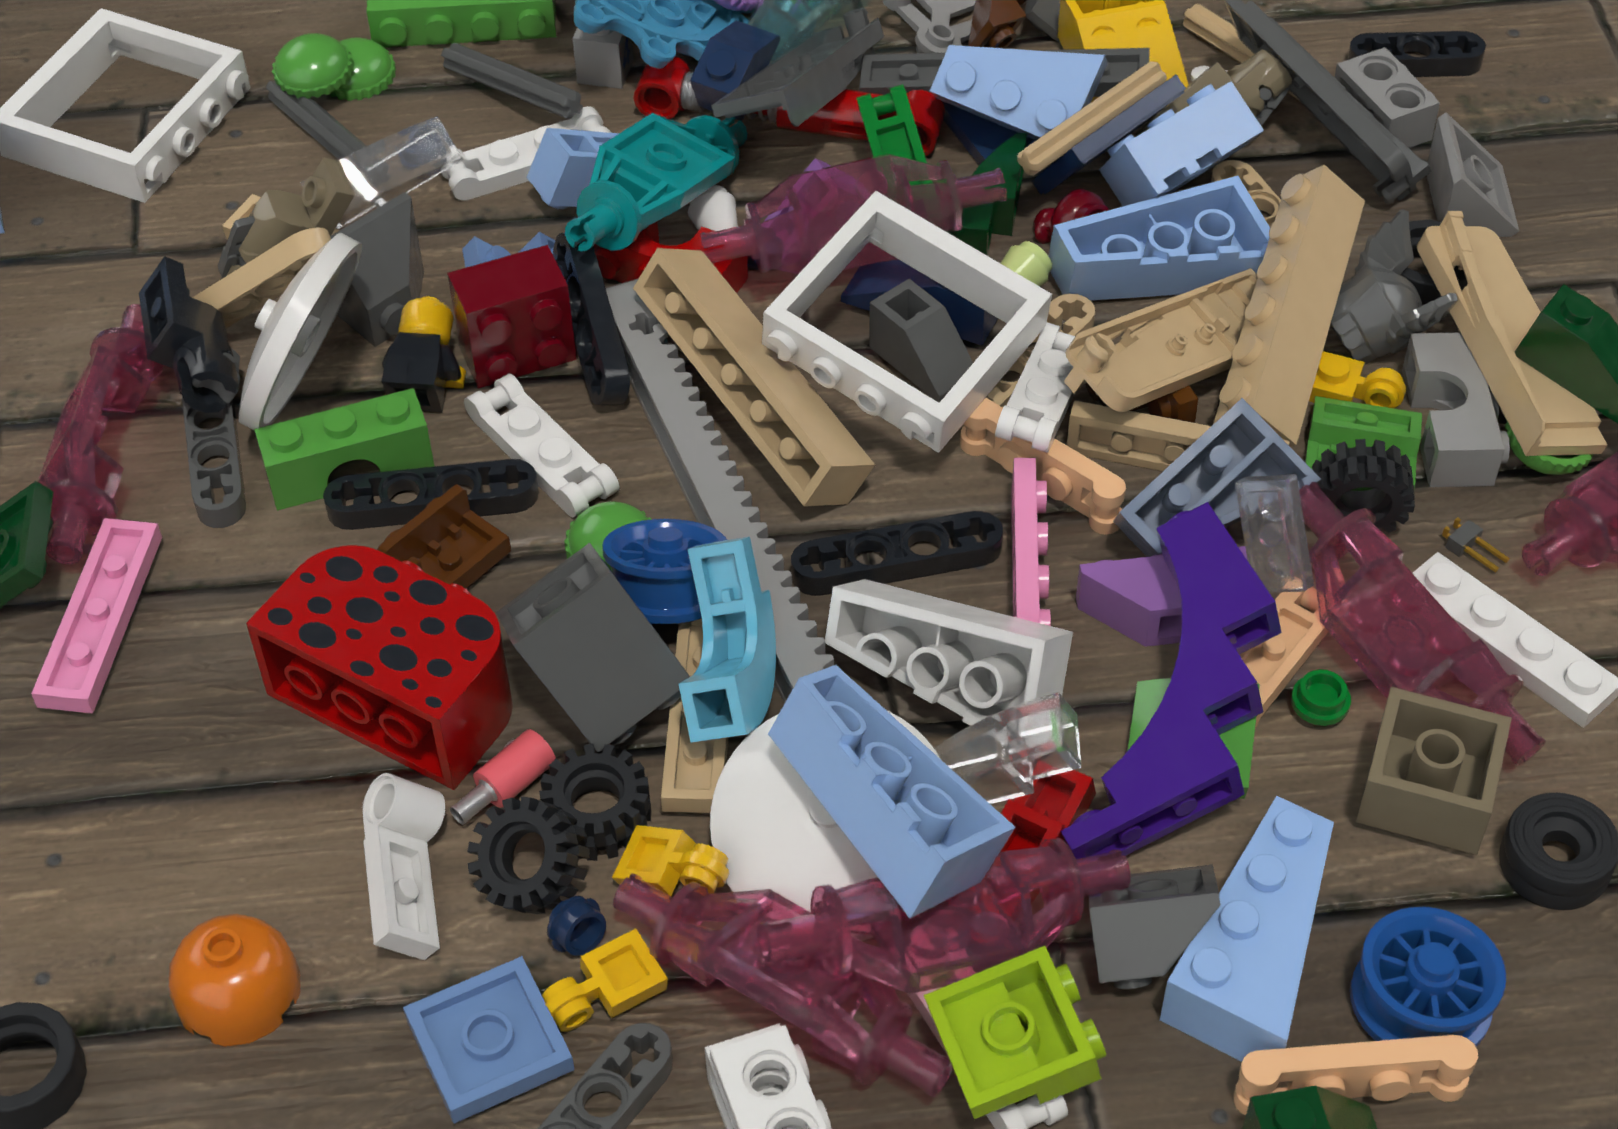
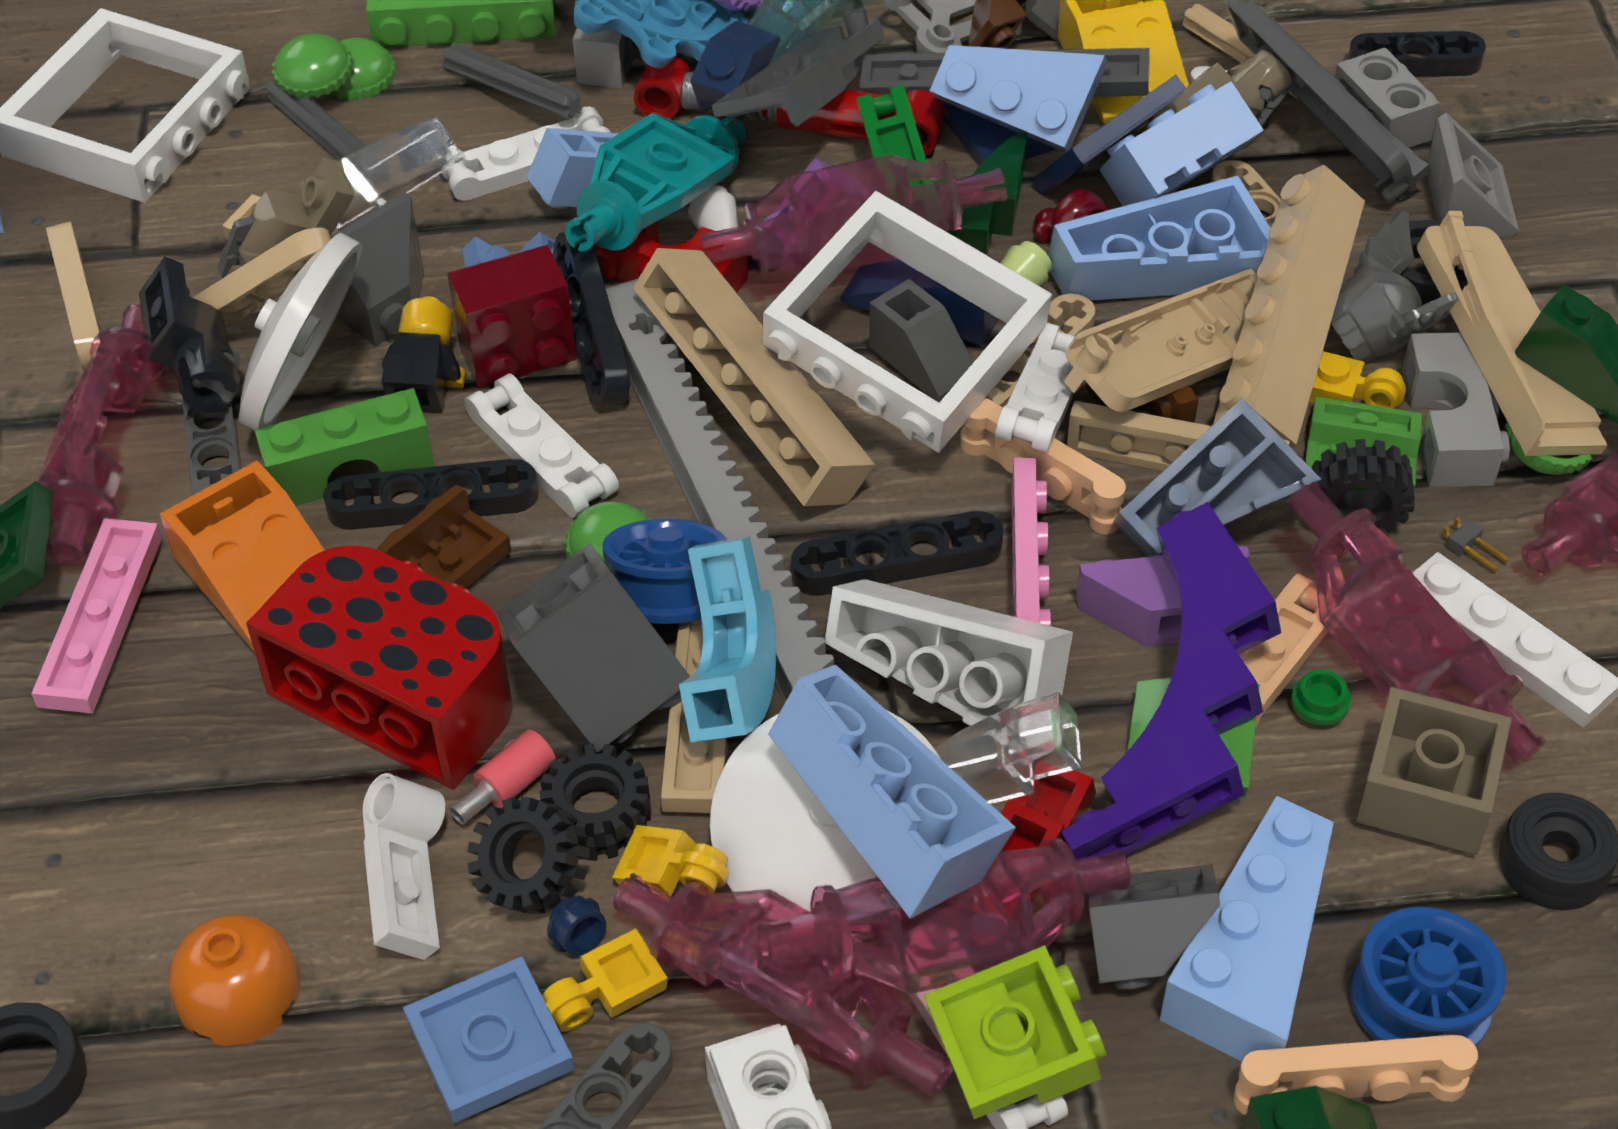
tan axle [1017,62,1167,175] -> none
clear plate [1235,474,1314,592] -> none
none -> tan beam [46,221,110,372]
none -> orange slope [160,460,324,651]

